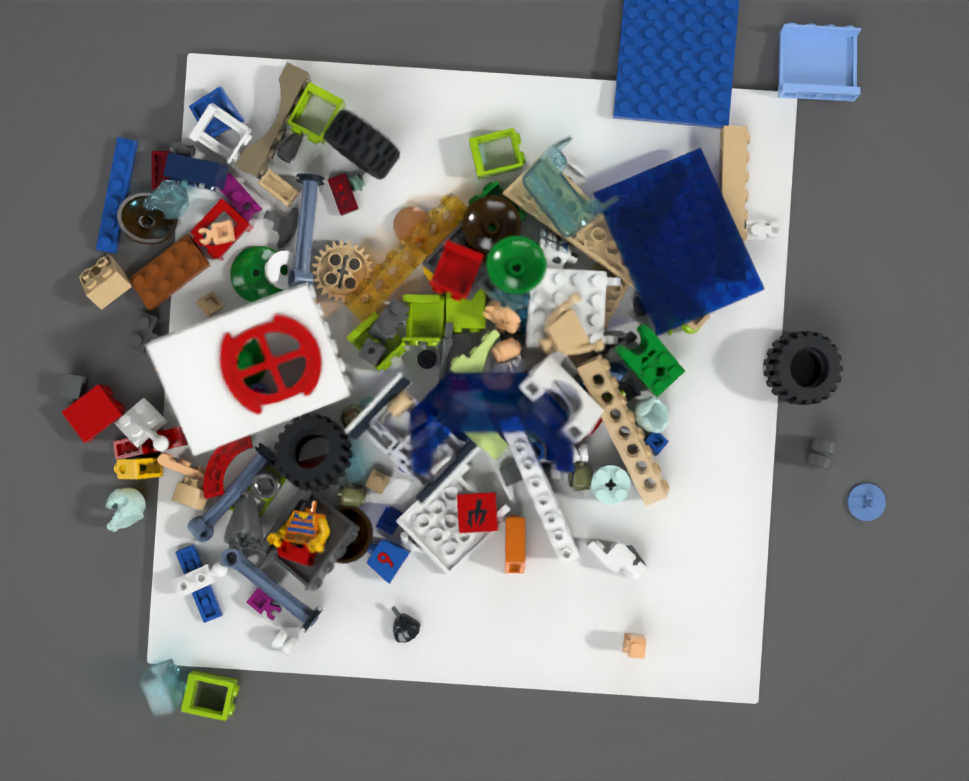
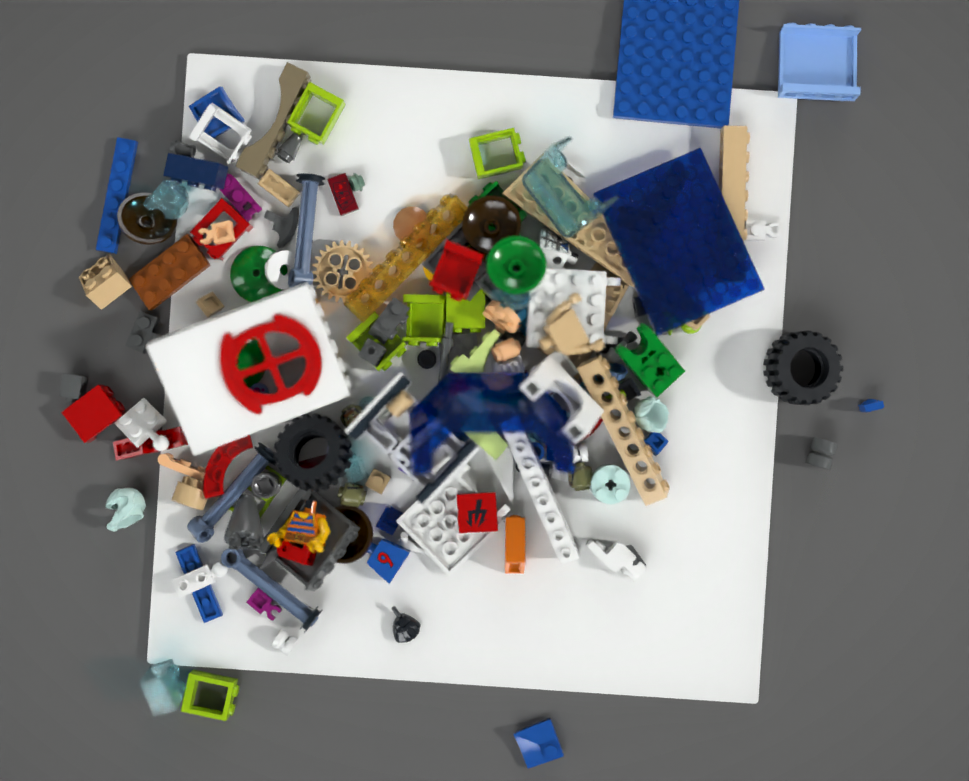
yellow torso [114,457,163,479] -> none
dark red plate [152,151,172,190] -> none
black tyre [324,109,400,180] -> none
dark grey tile [499,461,524,487] -> none
light nougat brick [623,633,647,659] -> none
medium blue piece [847,483,886,521] -> none
none -> blue plate [514,718,564,769]
none -> blue tile [858,399,884,412]

